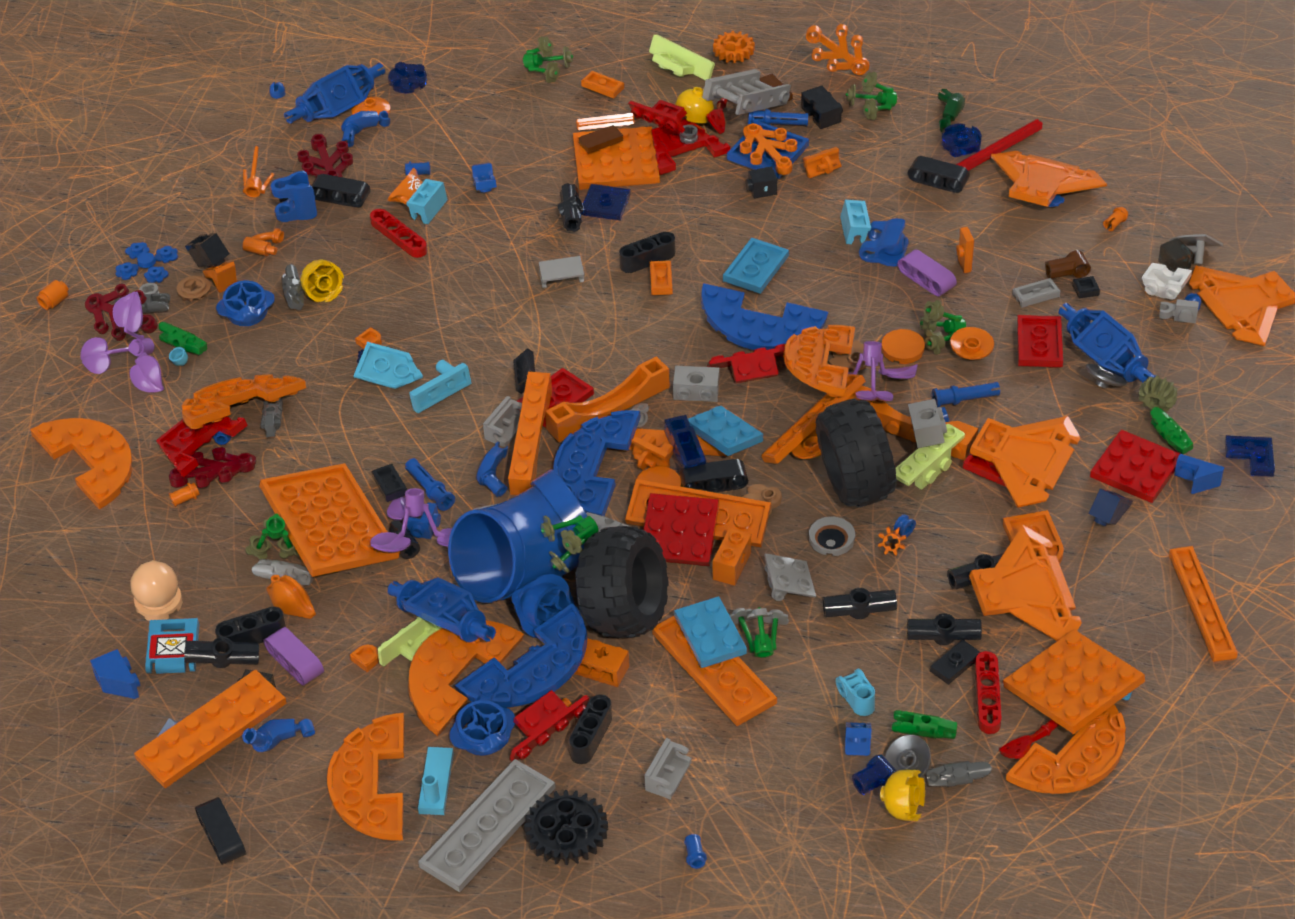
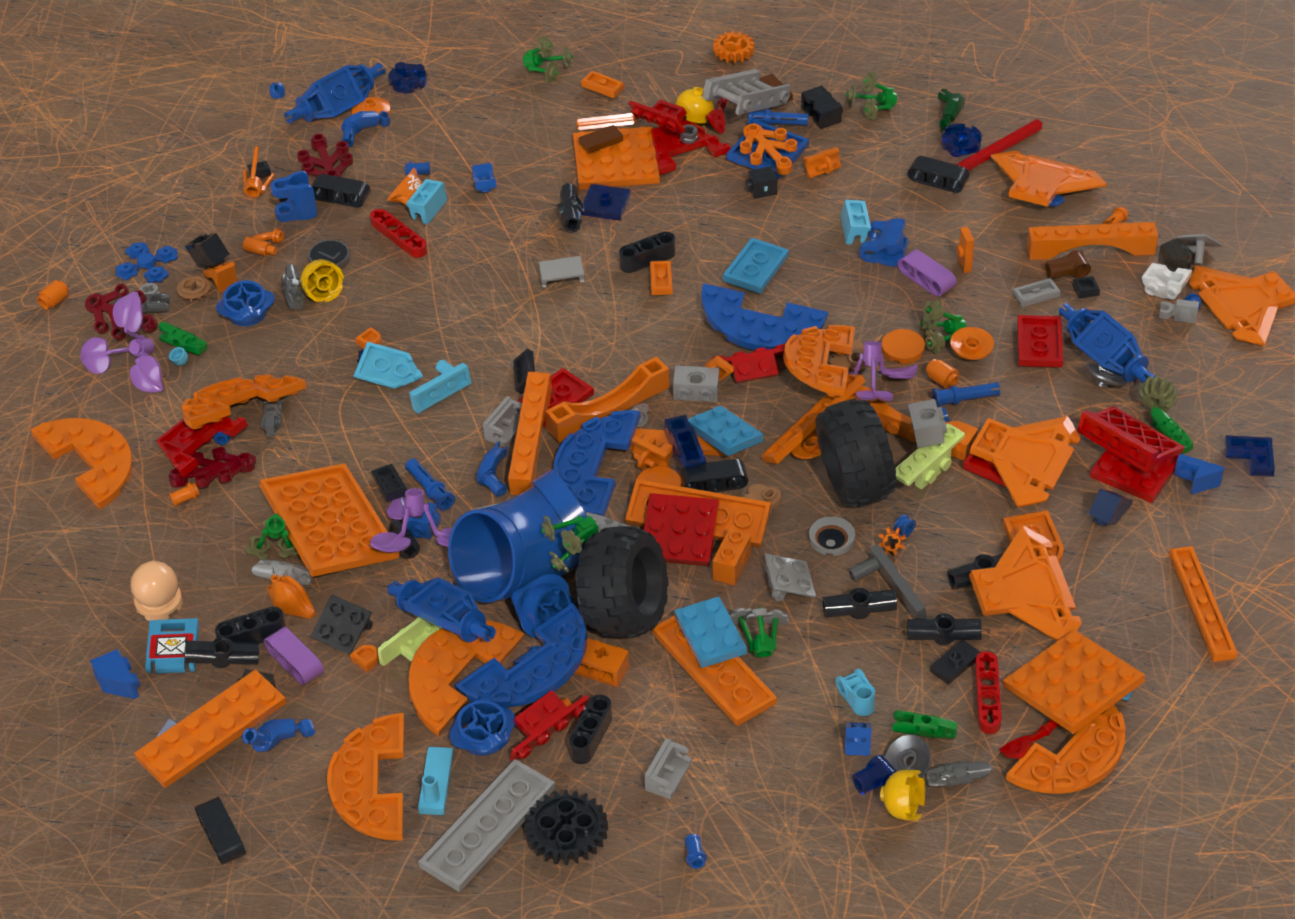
yellowish green bracket [649,35,715,80] -> none
orange plant [806,24,870,75] -> none
none -> black tile [247,161,271,178]
none -> black tile [308,240,350,269]
none -> black hinge [310,594,373,655]
none -> orange tile [703,355,734,382]
none -> dark grey piece [848,544,927,619]
none -> orange brick [925,359,959,389]
none -> orange arch [1027,222,1158,260]
none -> red fence [1077,406,1184,473]

